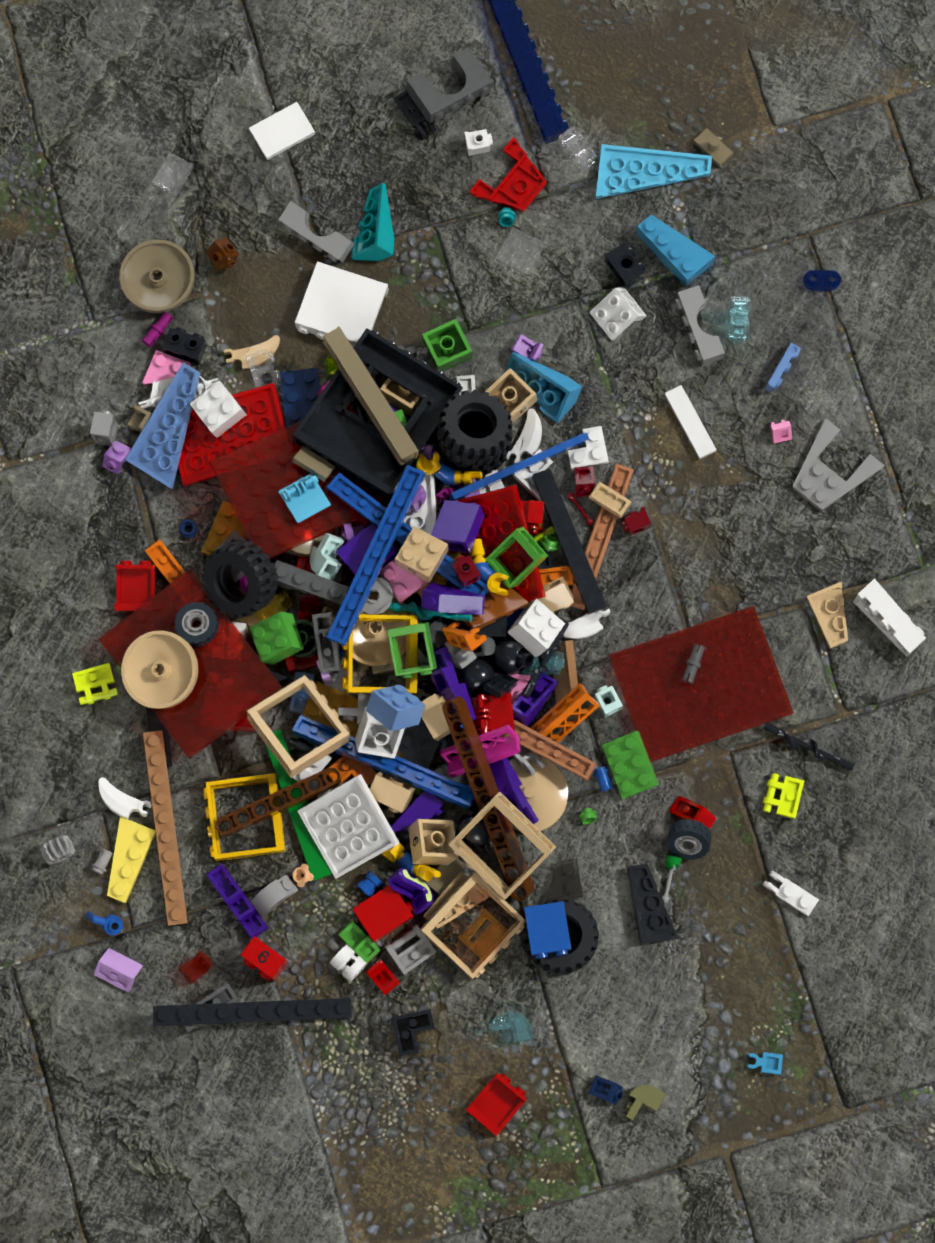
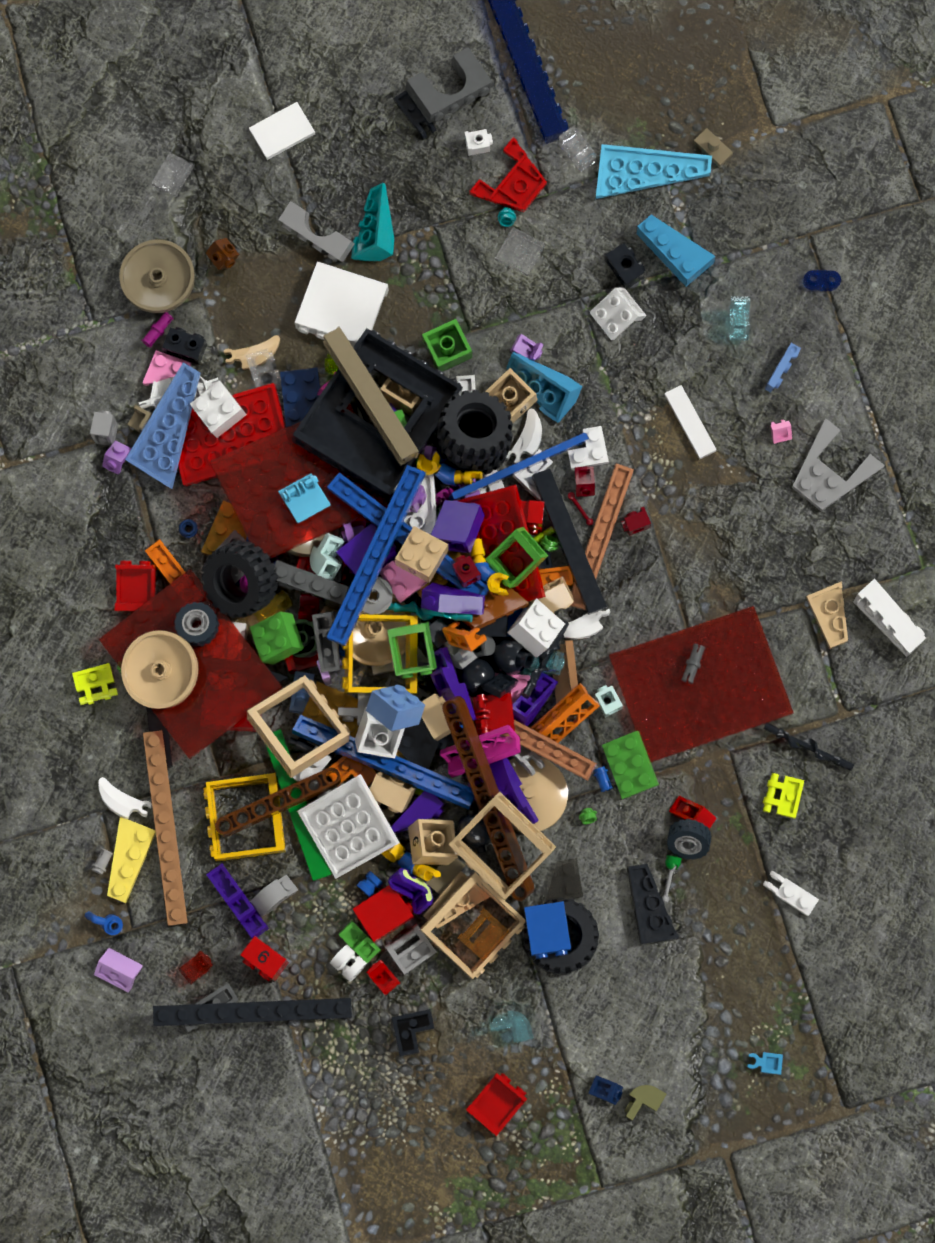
light grey gear [40,835,75,865] -> none
dark tan tile [292,446,335,482] -> none
light nougat plate [292,864,313,887] -> none
tan plate [589,481,631,518] -> none
light grey arch [675,285,725,366] -> none

